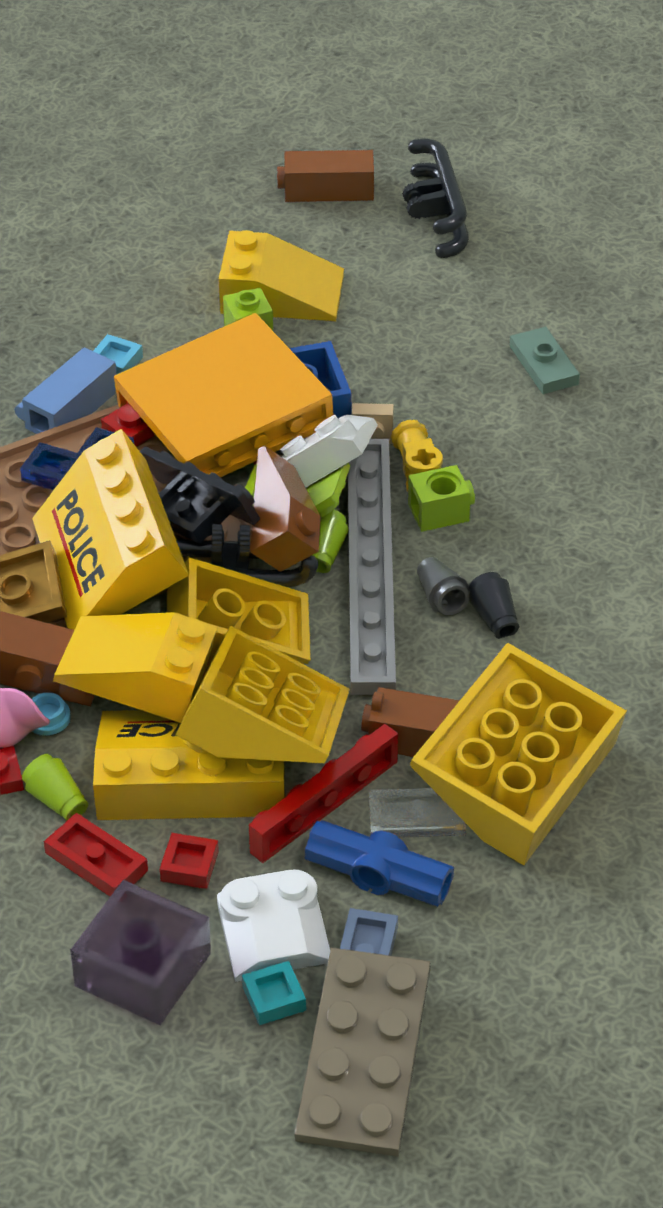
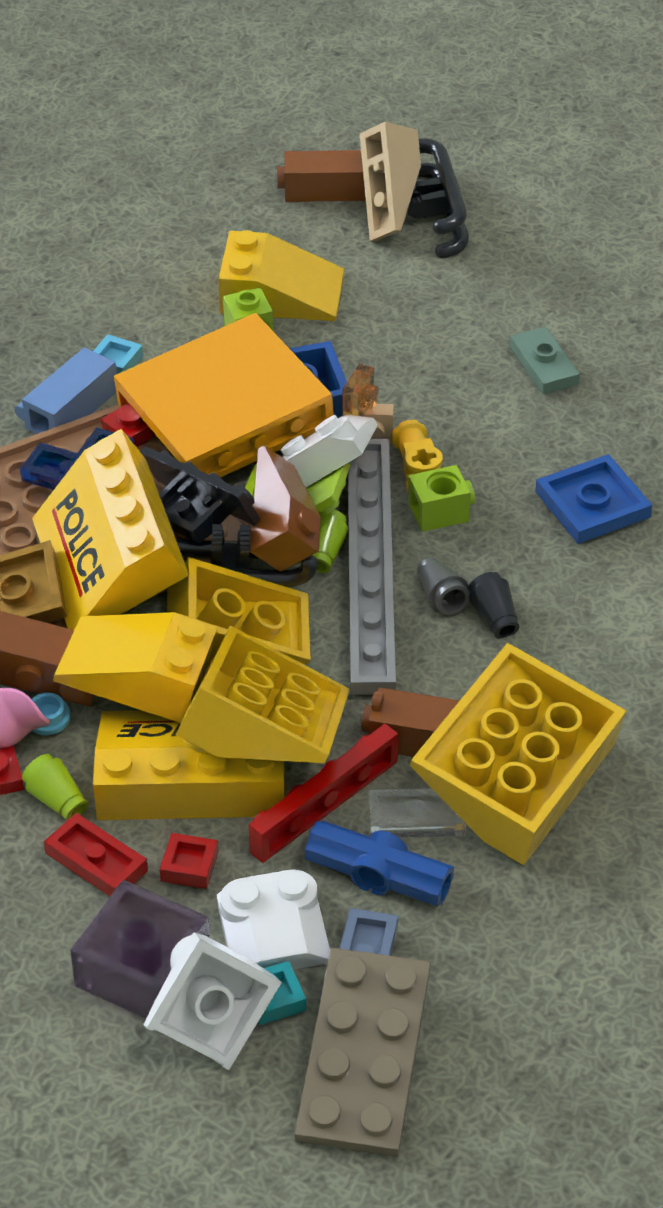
none -> white slope [143,933,282,1070]
none -> clear orange plate [343,364,379,417]
none -> tan slope [360,122,421,241]
none -> blue plate [535,454,652,544]

